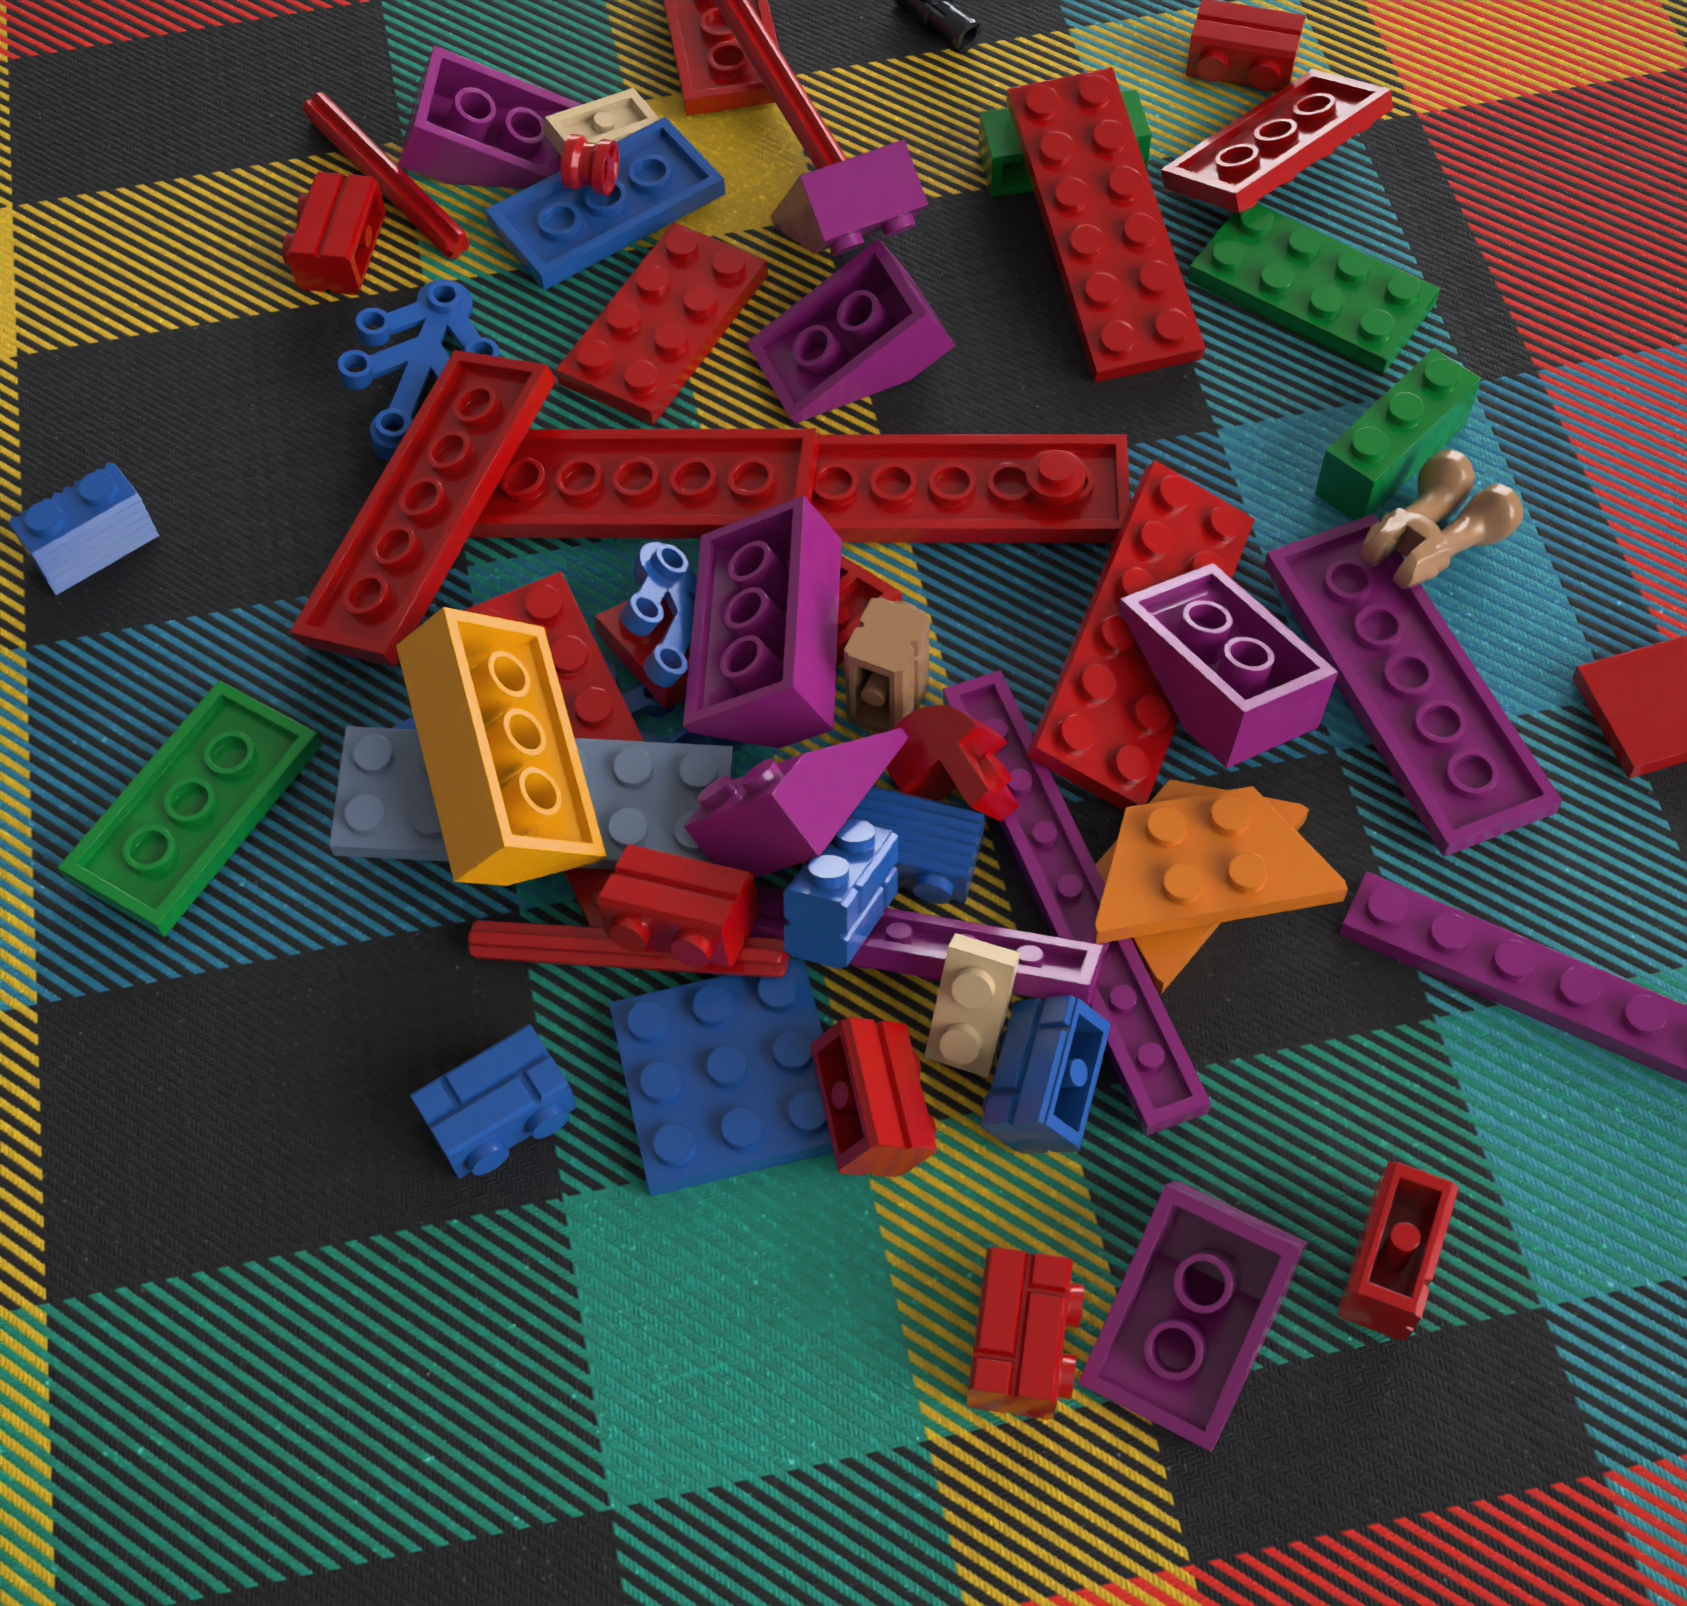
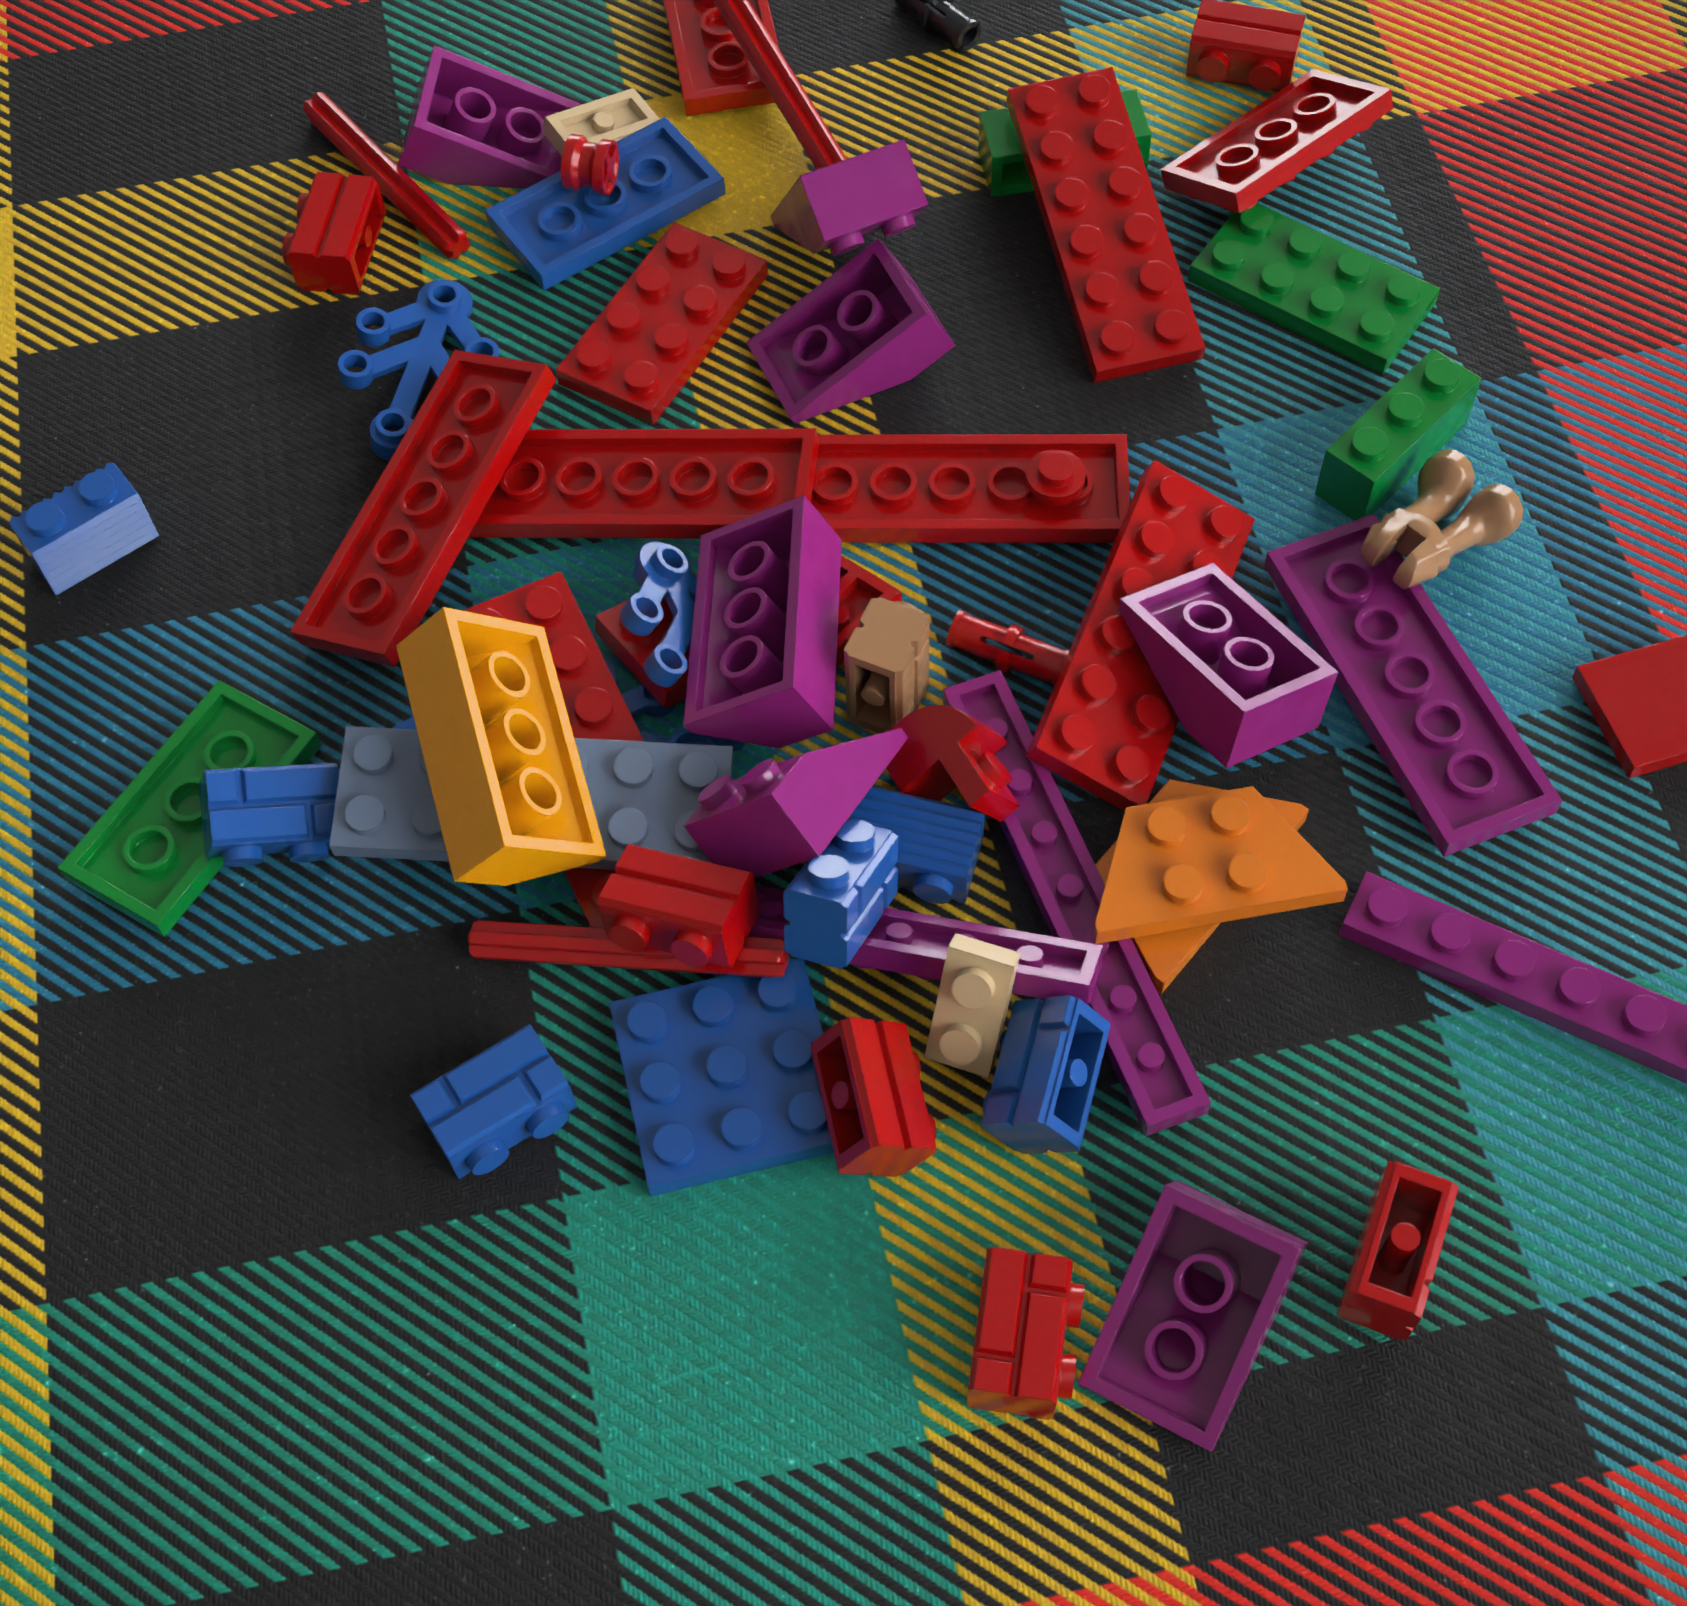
none -> blue brick [199,763,339,867]
none -> red pin [946,610,1069,686]

